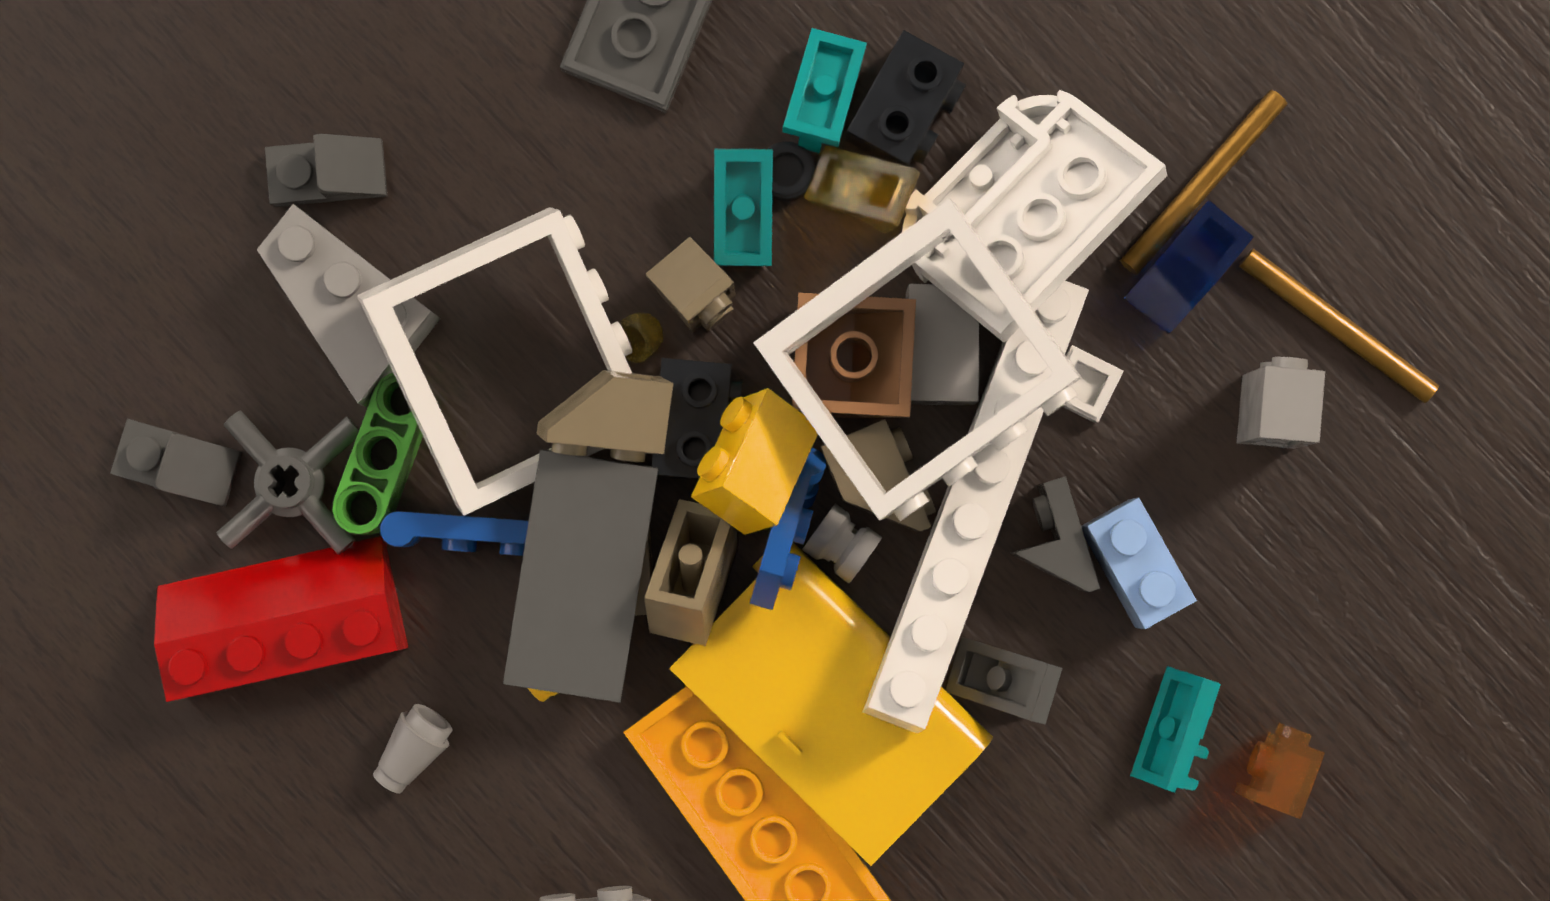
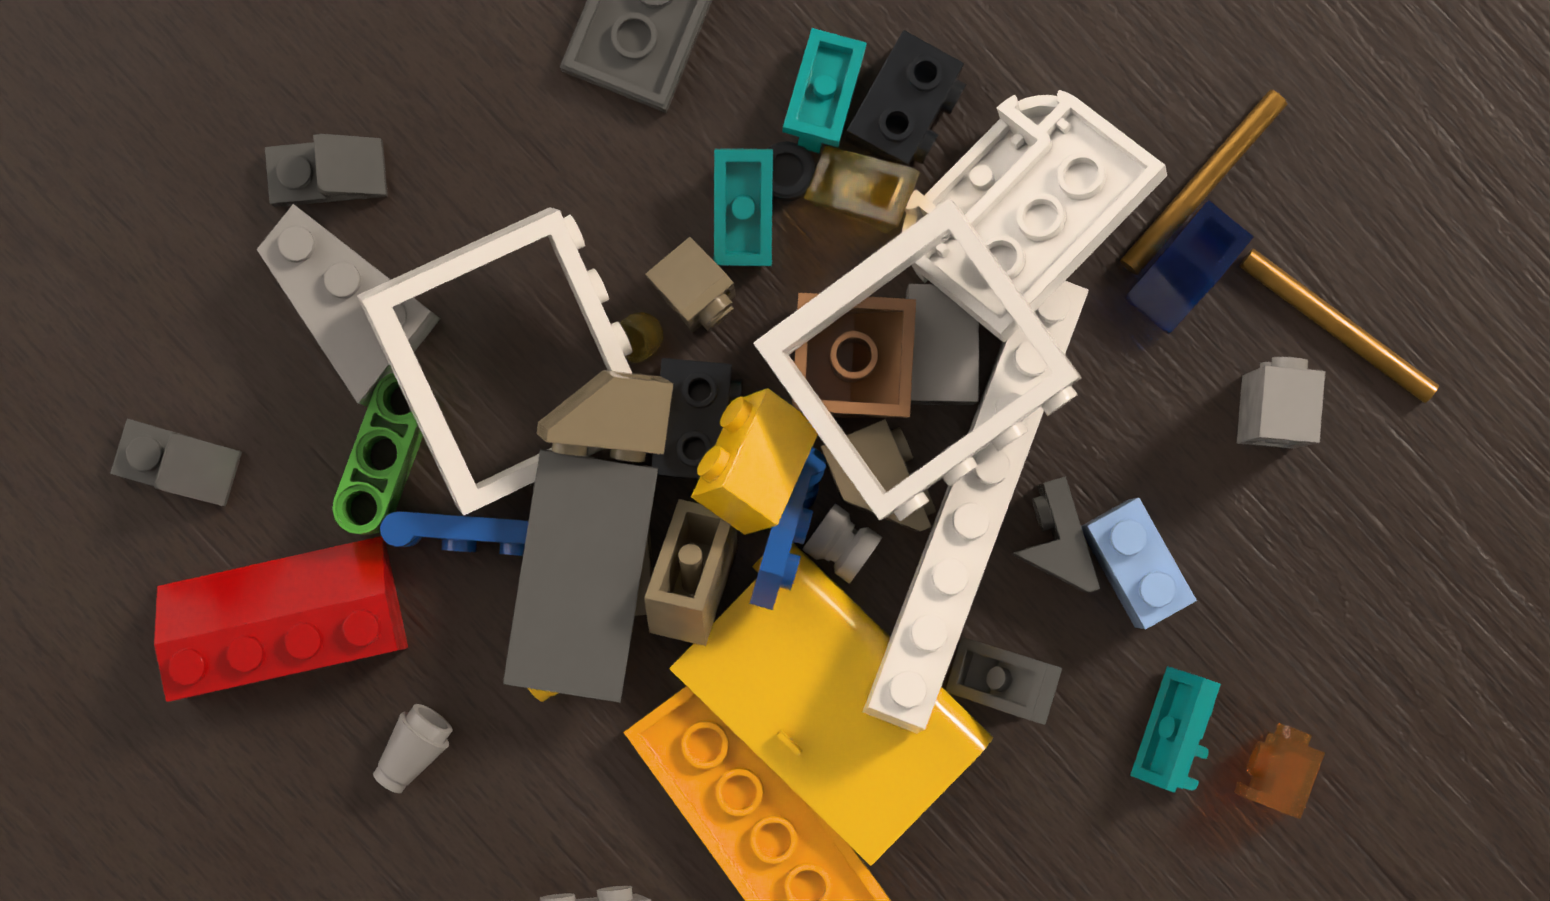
dark grey bar [216,410,360,555] -> none
white tile [1062,345,1124,423] -> none

